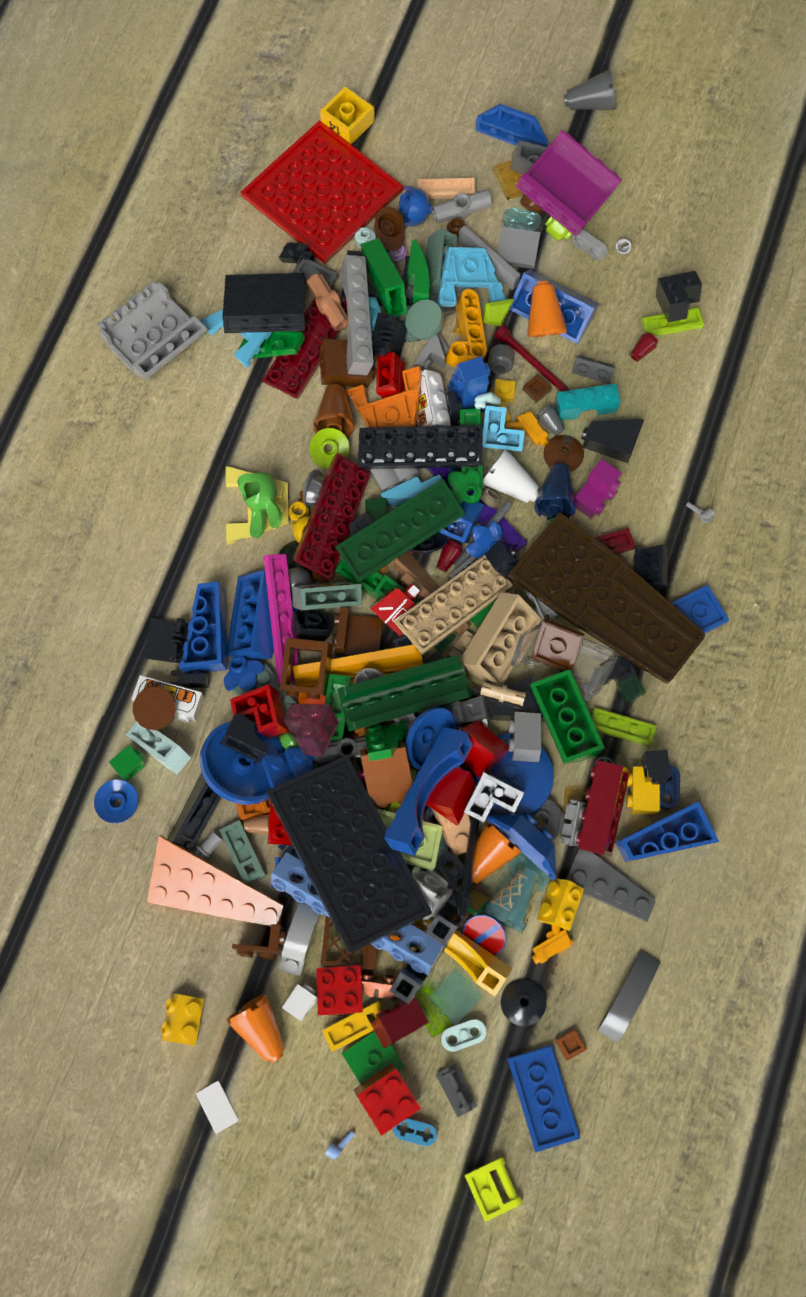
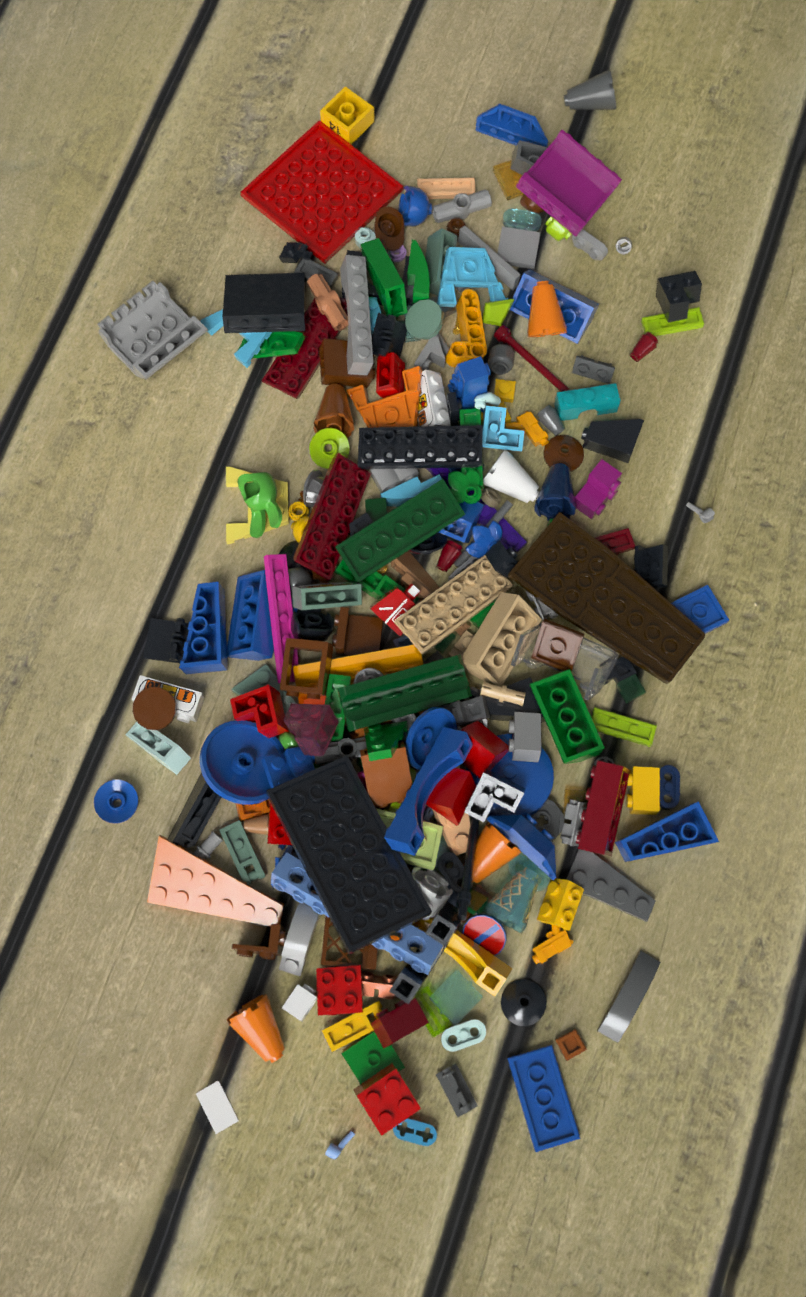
green brick [109,745,146,782] -> none
yellow bracket [161,994,204,1046] -> none
black plate [170,670,209,688] -> none
black arch [220,713,269,763] -> none
blue plate [224,656,264,691] -> none
neon yellow plate [465,1157,523,1222] -> none
reddish brown plate [523,374,551,403] -> none
black brick [641,750,671,785] -> none

